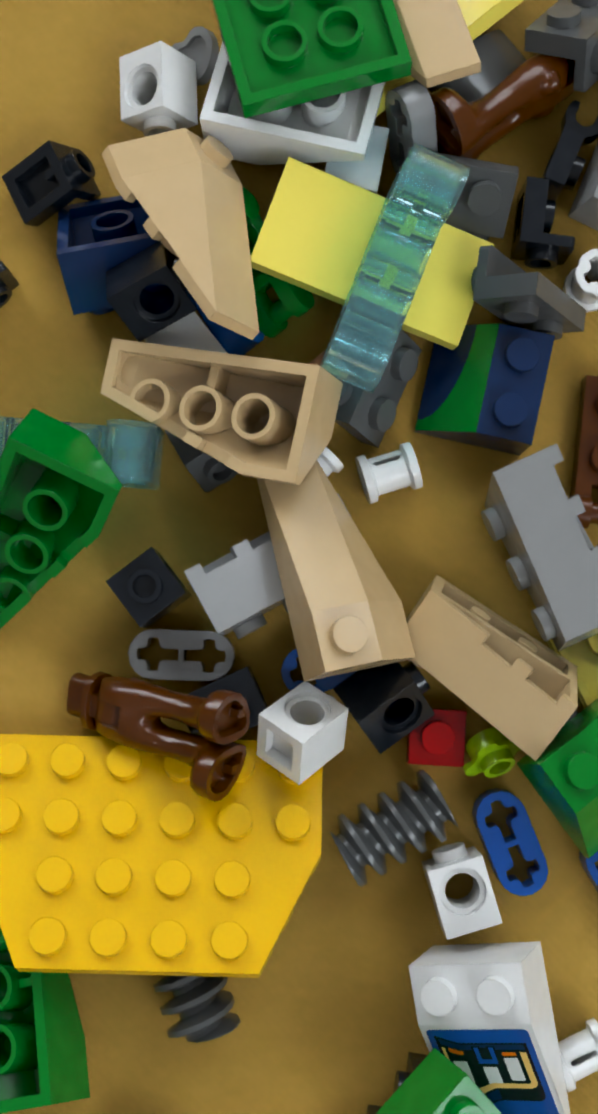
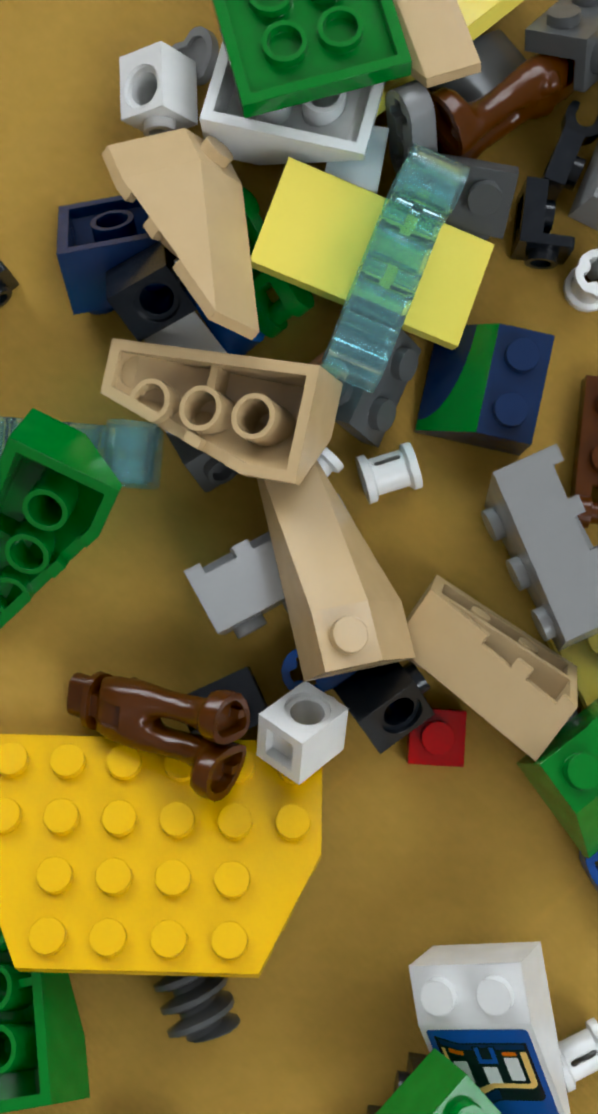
black bracket [2,140,101,227] -> none
black brick [106,547,192,628] -> none
light grey beam [128,629,235,681] -> none
dark grey piece [330,770,460,887] -> none
white brick [421,842,503,940] -> none
lime plate [463,727,521,778] -> none
dark grey bracket [471,245,586,340] -> none
blue beam [472,788,548,896] -> none

